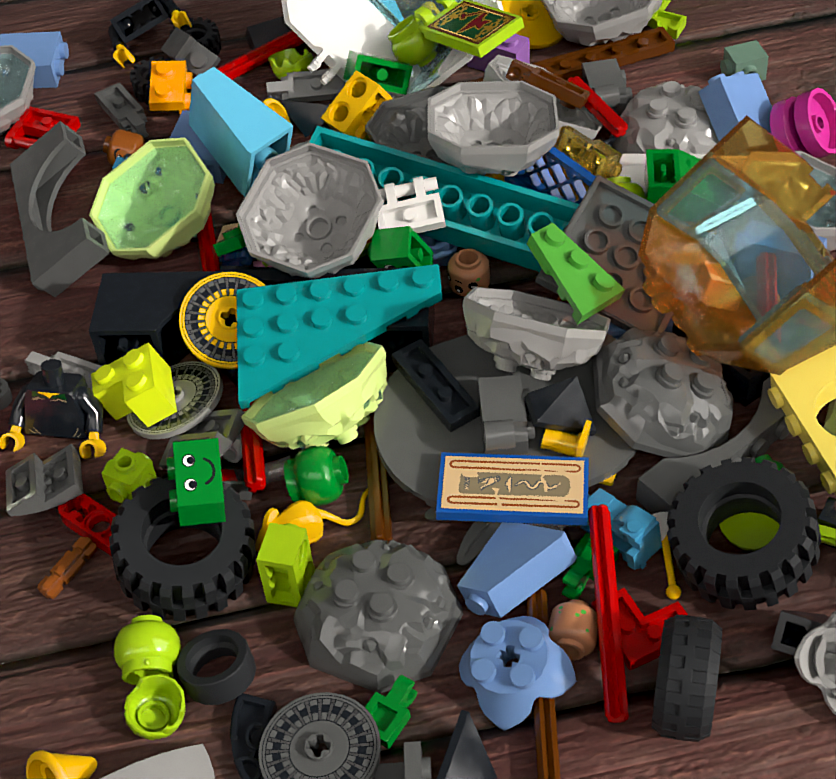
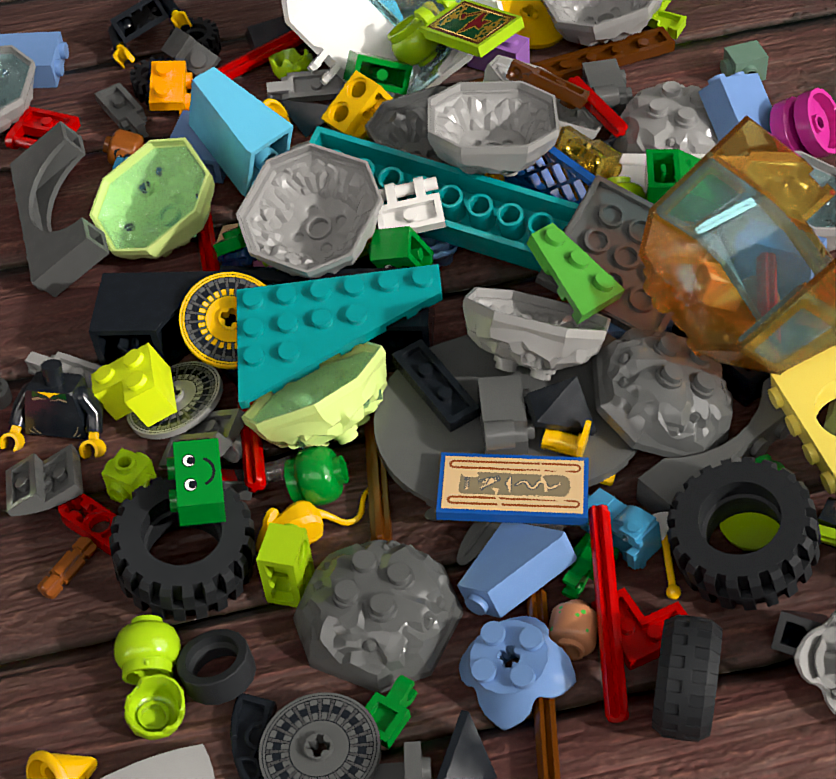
nougat head [448,249,490,297] -> none

